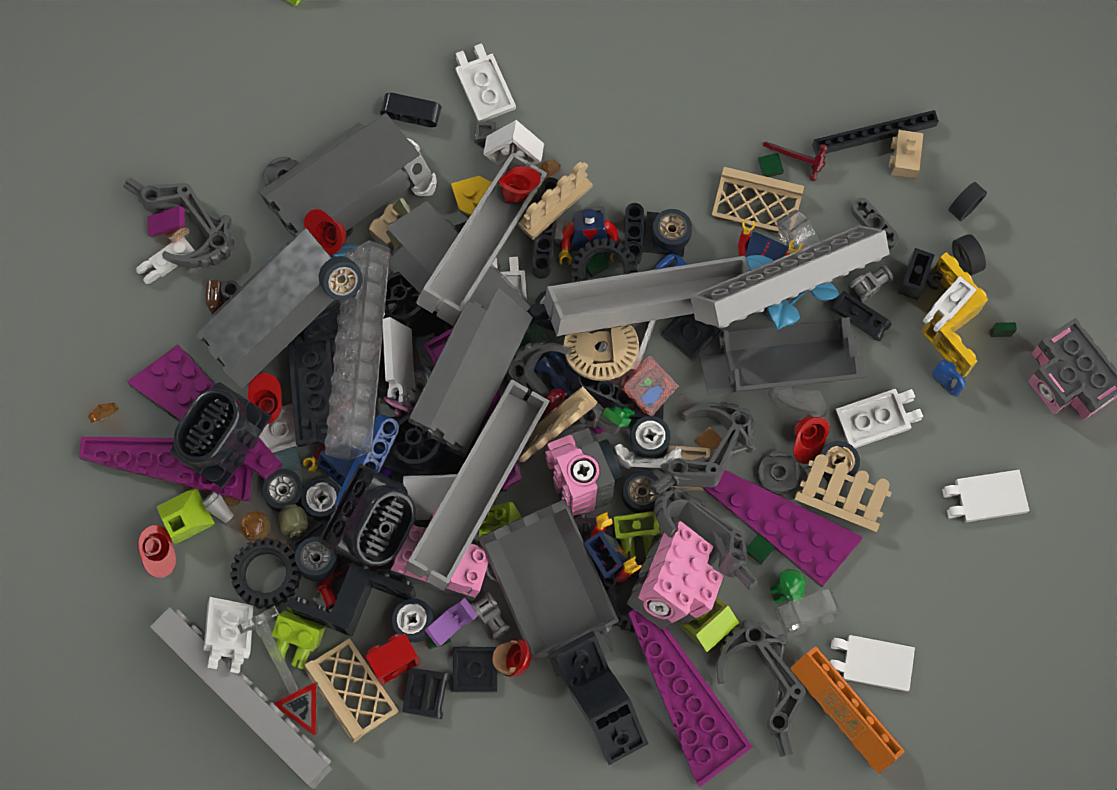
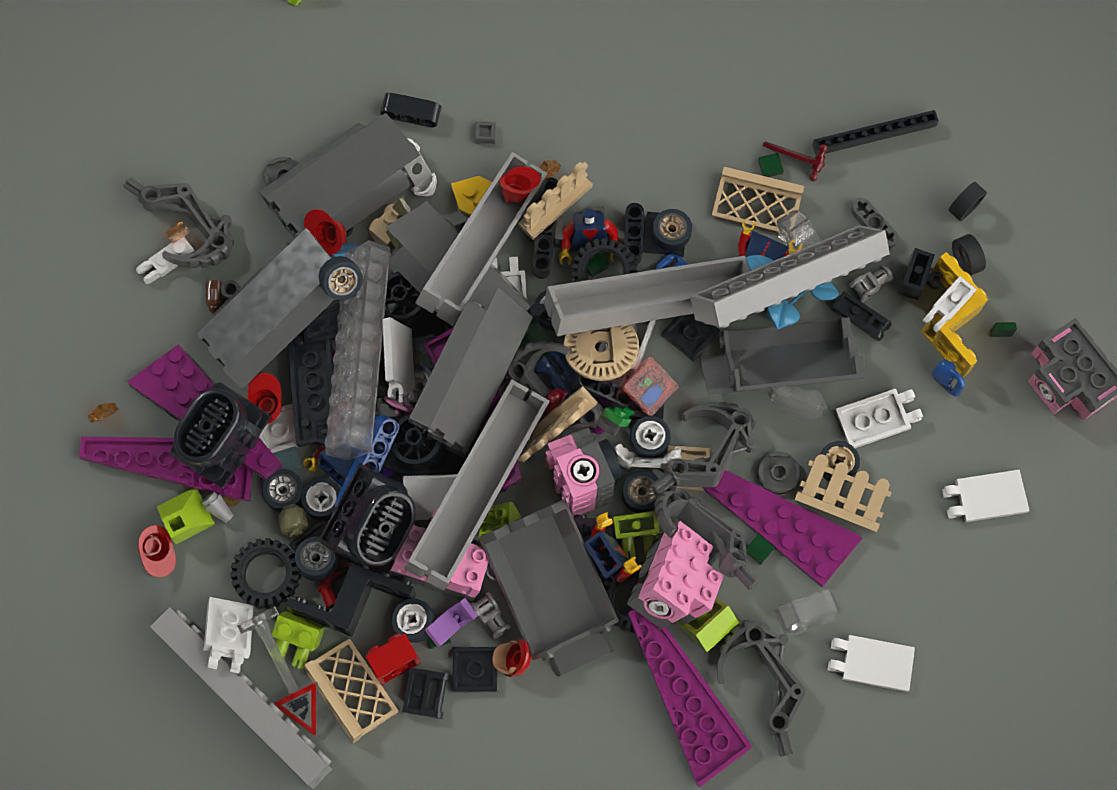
magenta tile [148,206,185,238] -> none
clear orange piece [240,511,270,541] -> none
white tile [455,43,516,122] -> none
white brick [483,120,544,167] -> none
black bracket [553,631,648,765] -> none
clear orange tile [694,427,722,449] -> none
green piece [770,569,806,604] -> none
orange brick [790,646,905,774] -> none
red piece [793,415,830,464] -> none
tan brick [889,130,923,179] -> none

